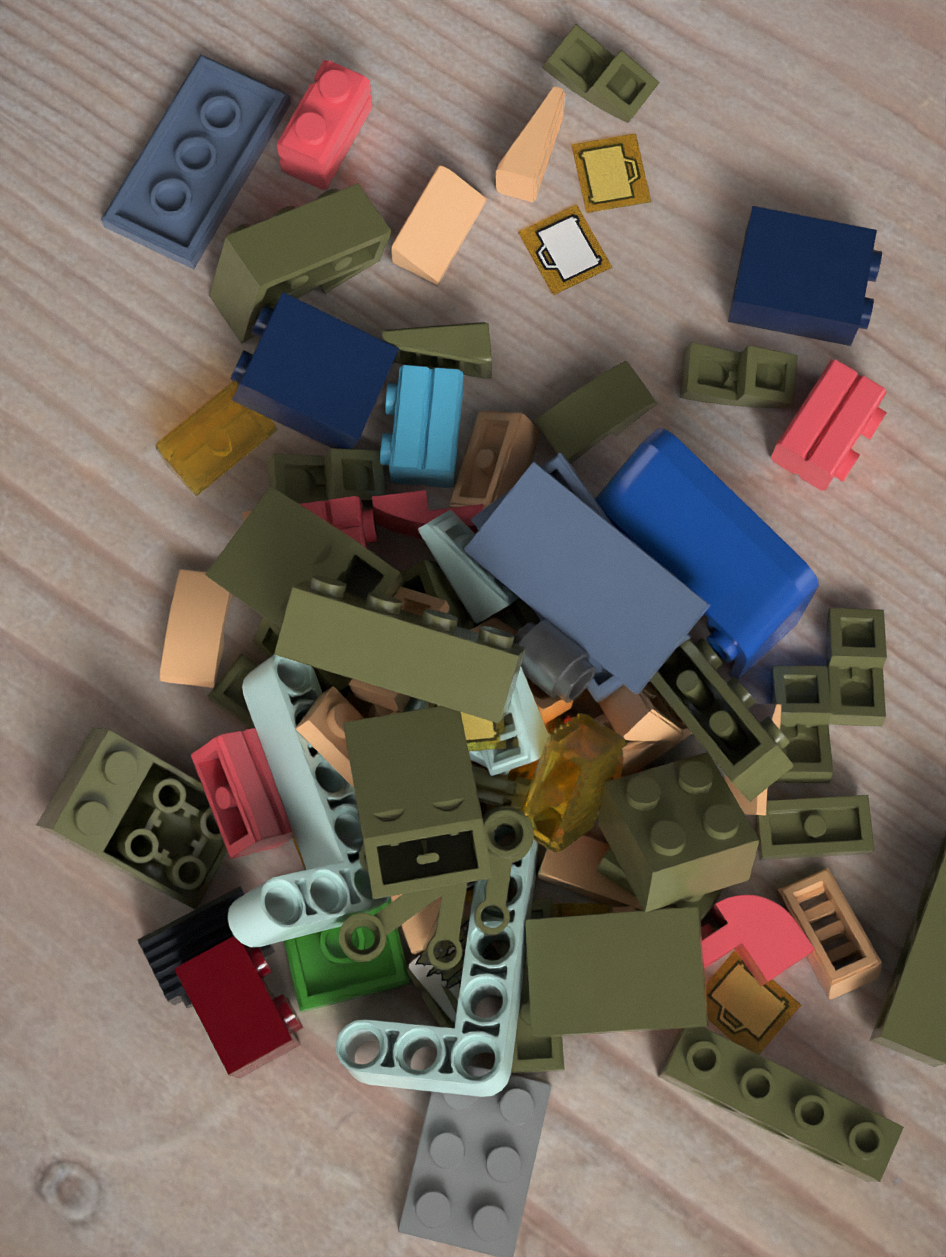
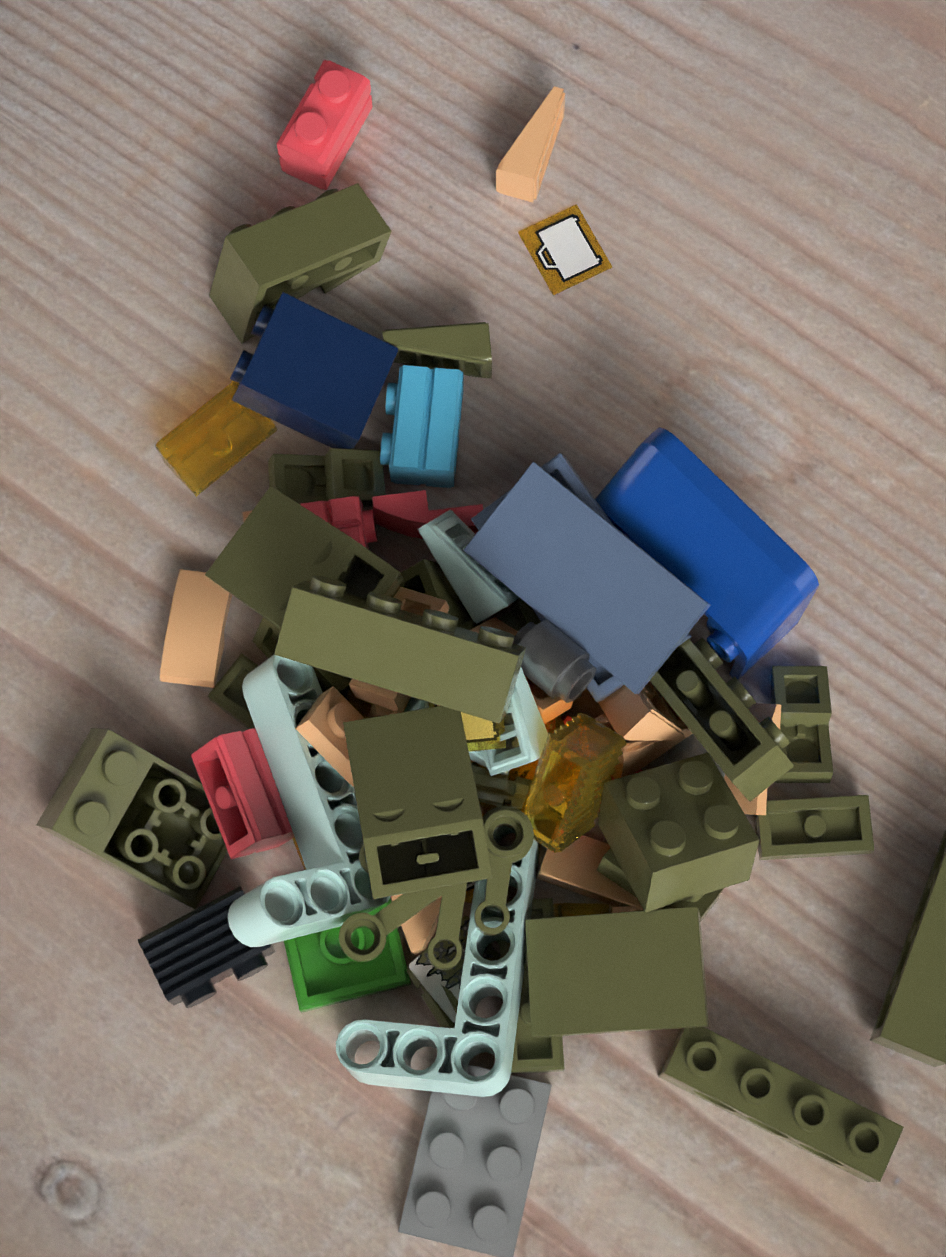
sand blue tile [101,54,291,270] -> none
dark red brick [174,936,304,1078] -> none
light nougat slope [391,165,486,285] -> none
light nougat slope [449,410,540,510] -> none
olive slope [534,361,658,464] -> none
olive slope [542,24,660,123] -> none
clear yellow sticker [572,134,651,213] -> none
olive slope [680,342,798,408] -> none
coral brick [701,895,815,987] -> none
clear yellow sticker [706,950,802,1055] -> none
dark blue brick [728,206,882,346] -> none
coral brick [771,359,887,491] -> none
light nougat slope [777,867,882,1000] -> none
olive slope [826,608,887,727] -> none

